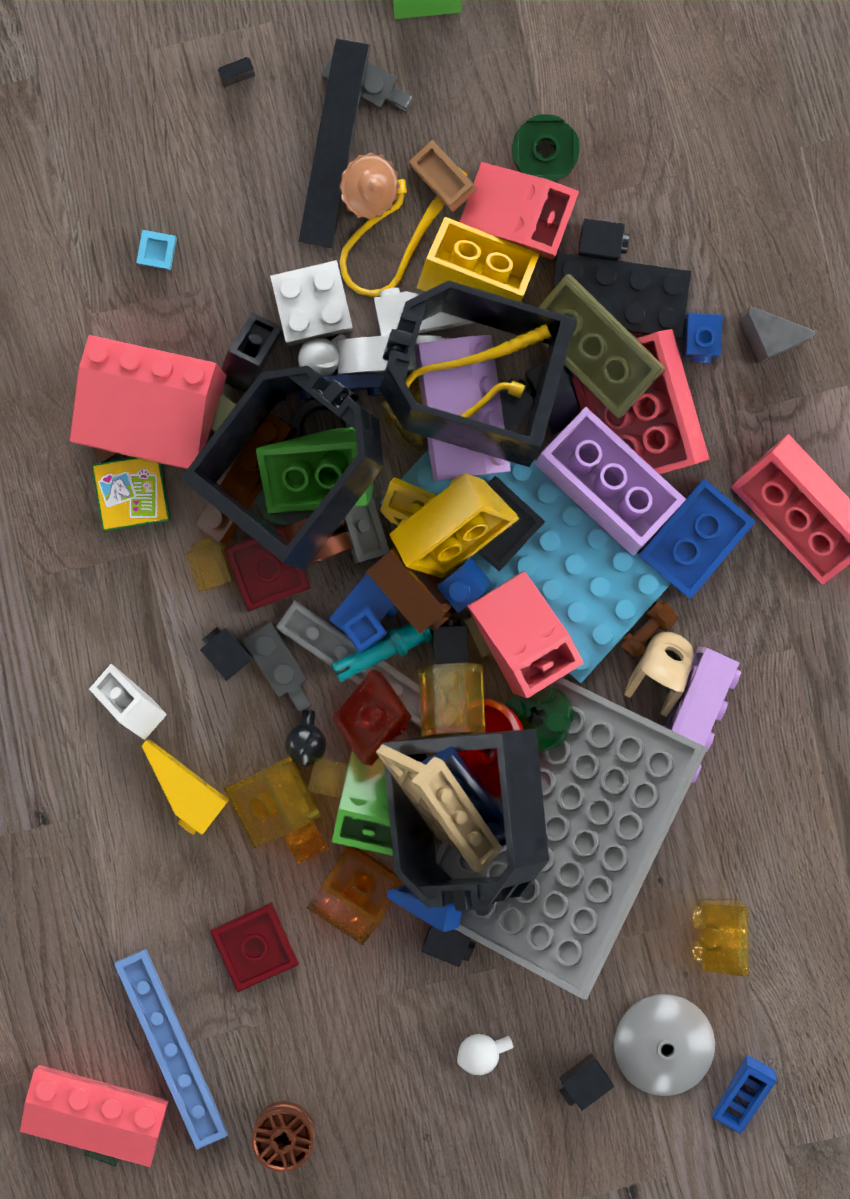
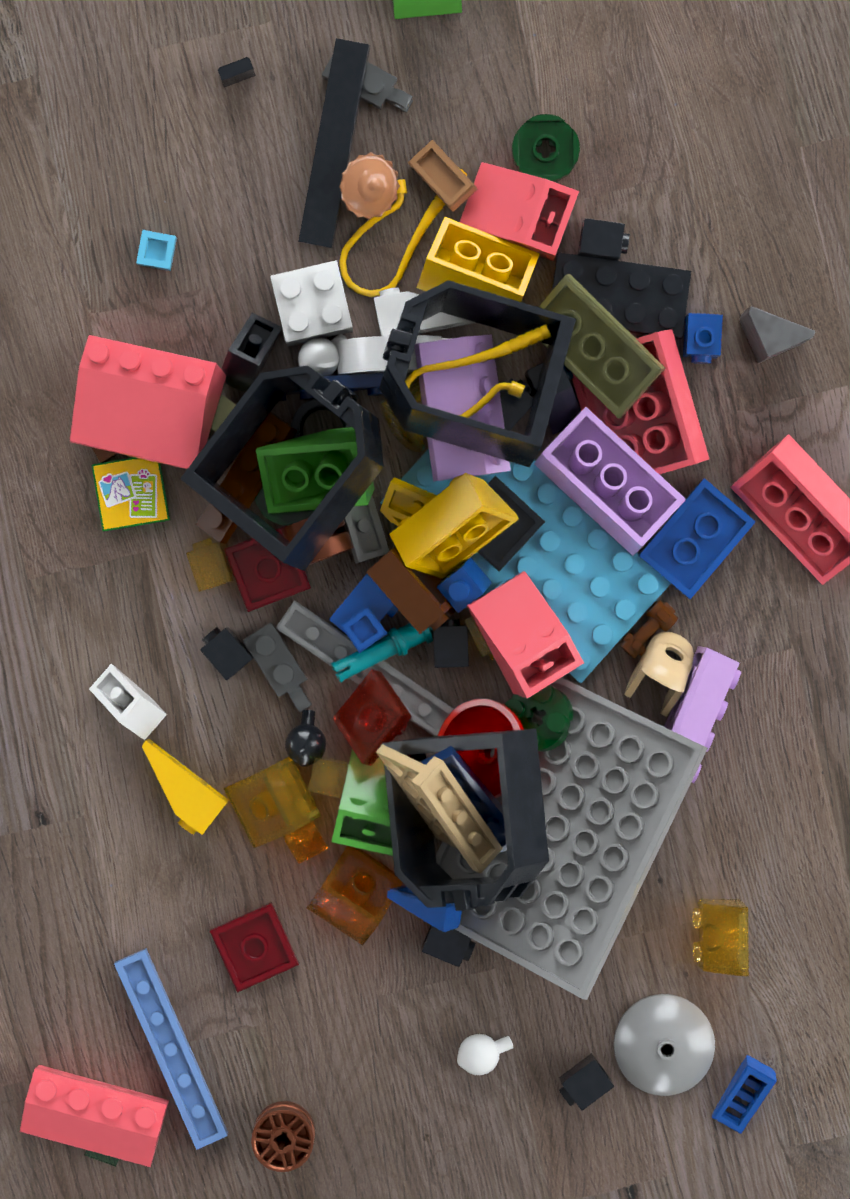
clear yellow slope [419,662,485,737] -> none

